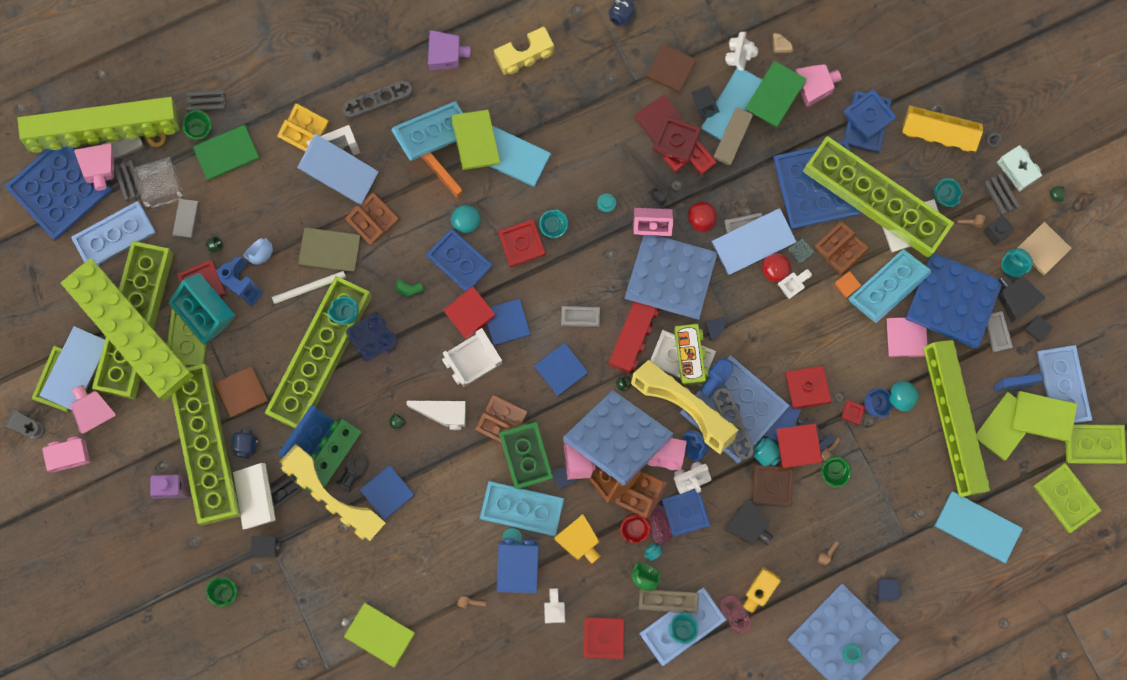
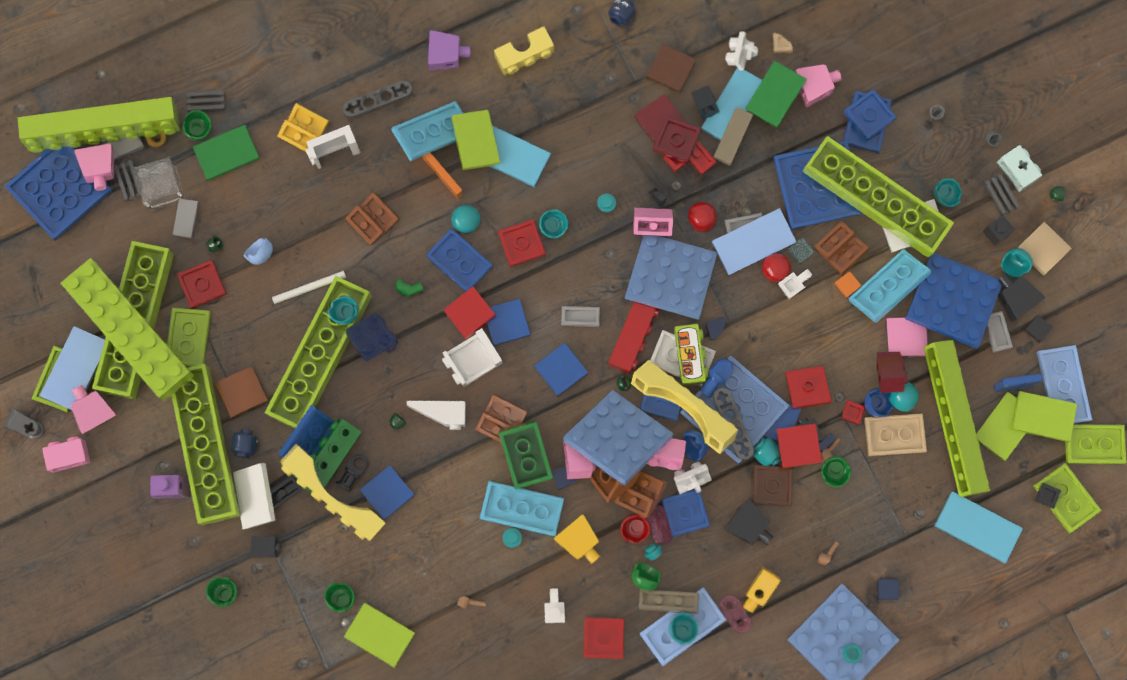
light blue tile [71,201,157,265] -> none
teal slope [168,273,235,345] -> none
blue tile [216,256,264,307] -> none
light blue tile [297,134,379,204] -> none
olive tile [298,227,361,273] -> none
blue brick [497,538,539,593] -> none
yellow brick [902,105,983,152] -> none
medium nougat hand [957,214,985,228] -> none
none -> green hair [324,582,356,612]
none -> blue plate [640,395,681,422]
none -> tan tile [864,413,927,457]
none -> dark red brick [876,352,908,393]
none -> black tile [1034,483,1061,509]

